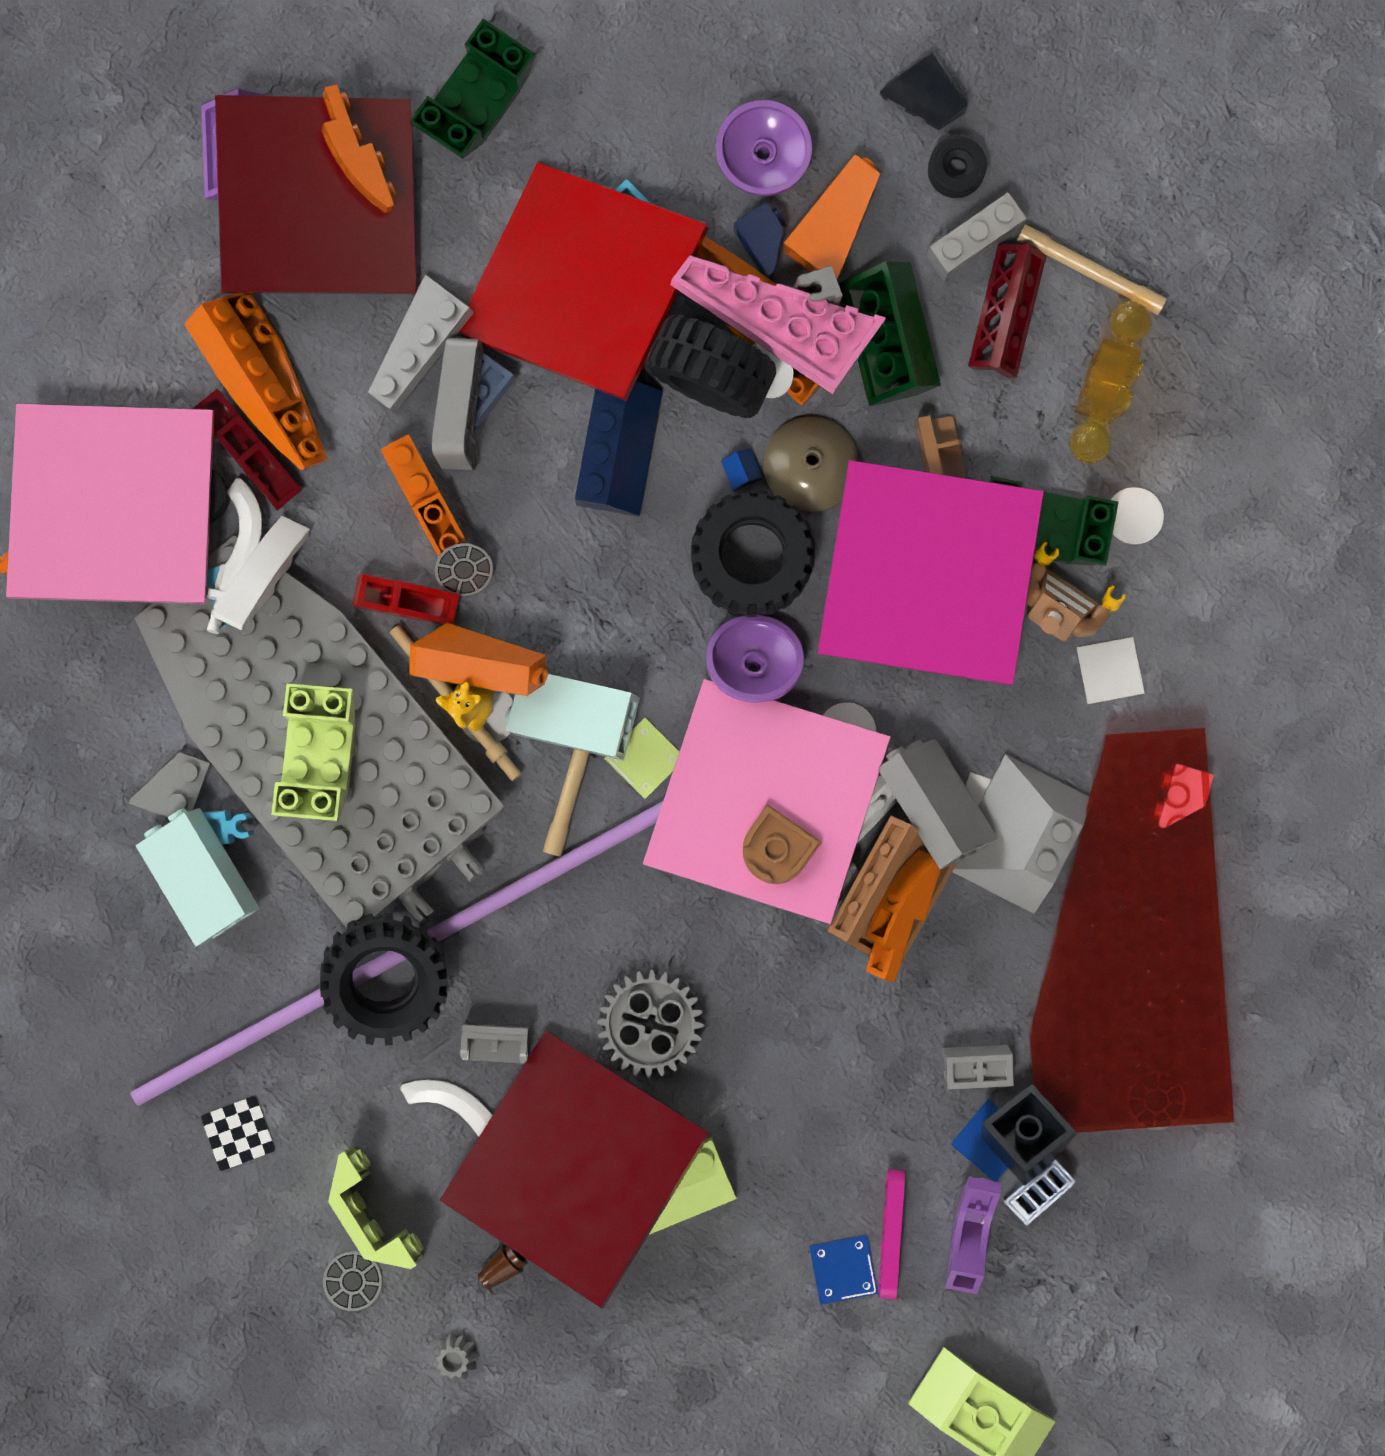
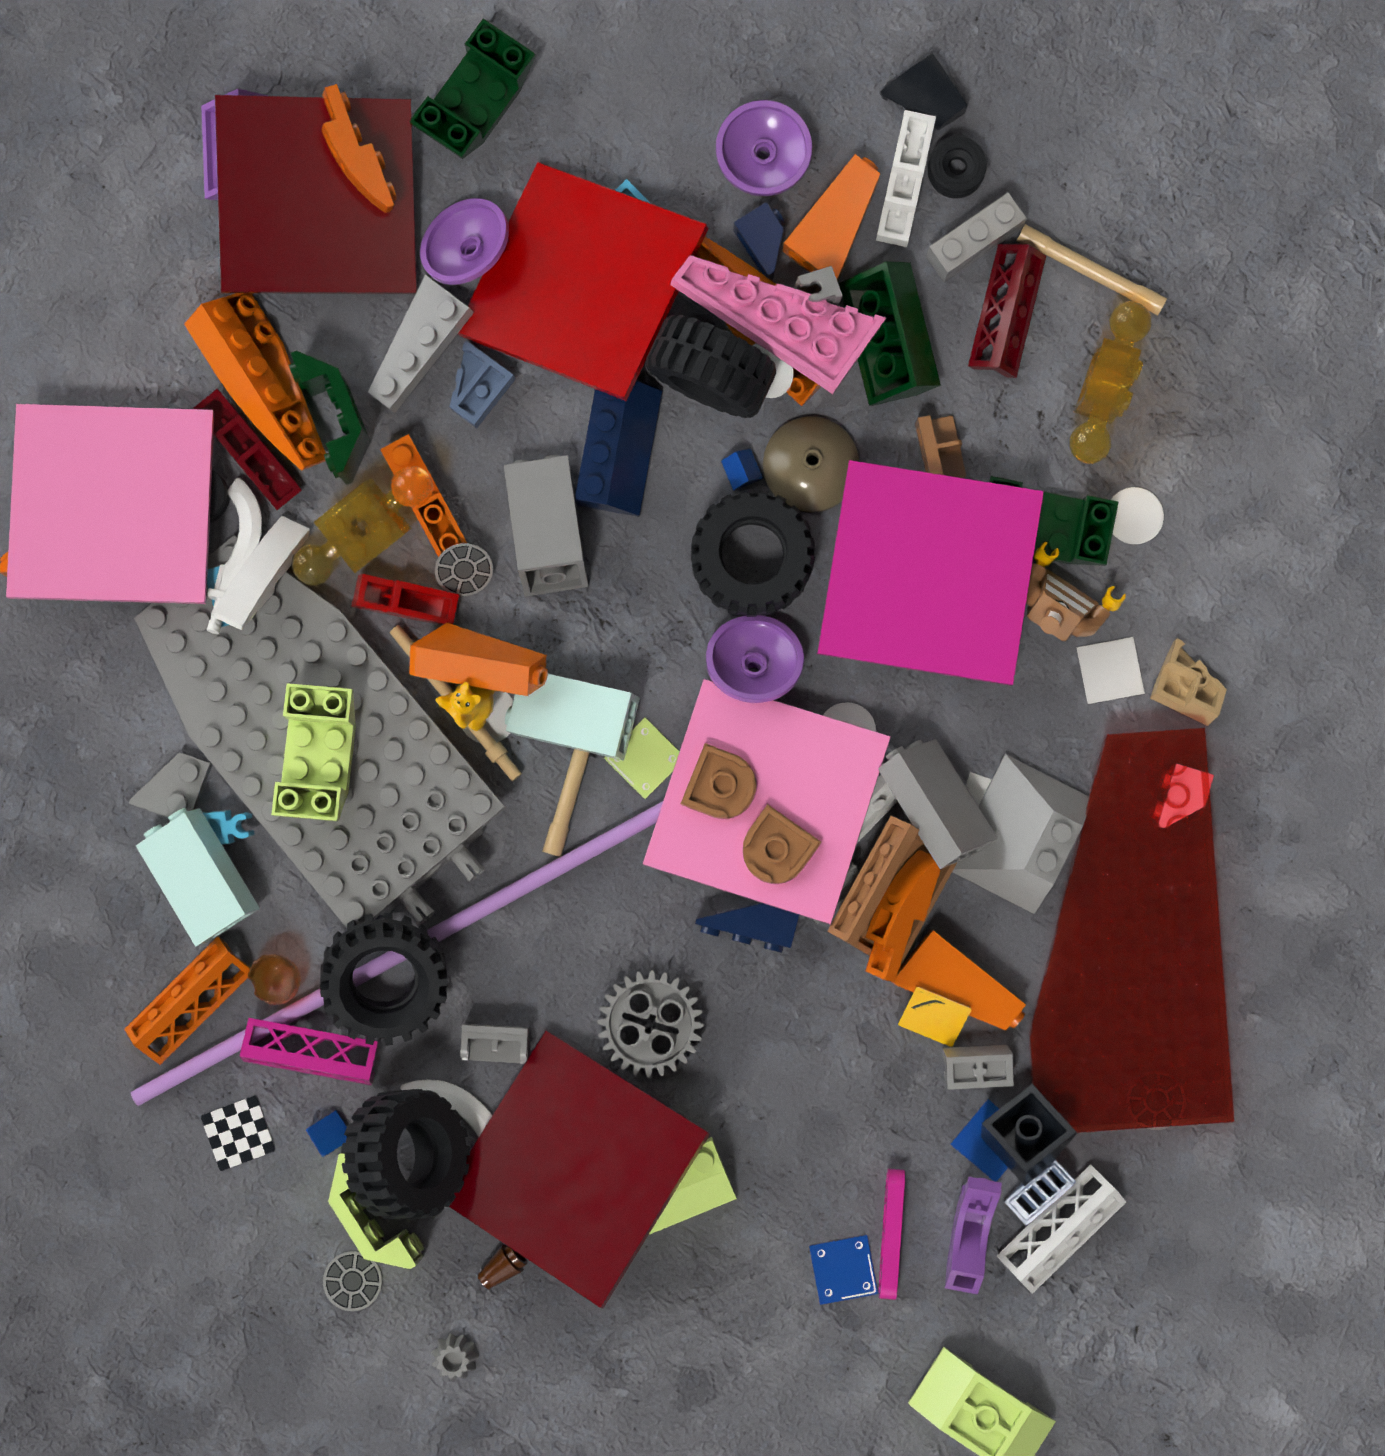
light grey beam [432,338,483,471] -> none
none -> orange fence [124,936,253,1065]
none -> dark pink fence [240,1018,379,1086]
none -> clear orange hair [248,954,301,1005]
none -> dark green slope [289,351,371,485]
none -> clear yellow brick [292,465,433,585]
none -> blue slope [306,1110,347,1157]
none -> black tyre [341,1089,470,1219]
none -> medium lavender dish [420,198,509,285]
none -> light grey slope [504,455,589,597]
none -> medium nougat tile [680,743,757,819]
none -> dark blue slope [695,903,799,953]
none -> white slope [876,110,936,247]
none -> orange slope [890,930,1026,1031]
none -> yellow sticker [898,987,971,1047]
none -> white fence [997,1164,1126,1294]
none -> tan slope [1150,638,1227,726]

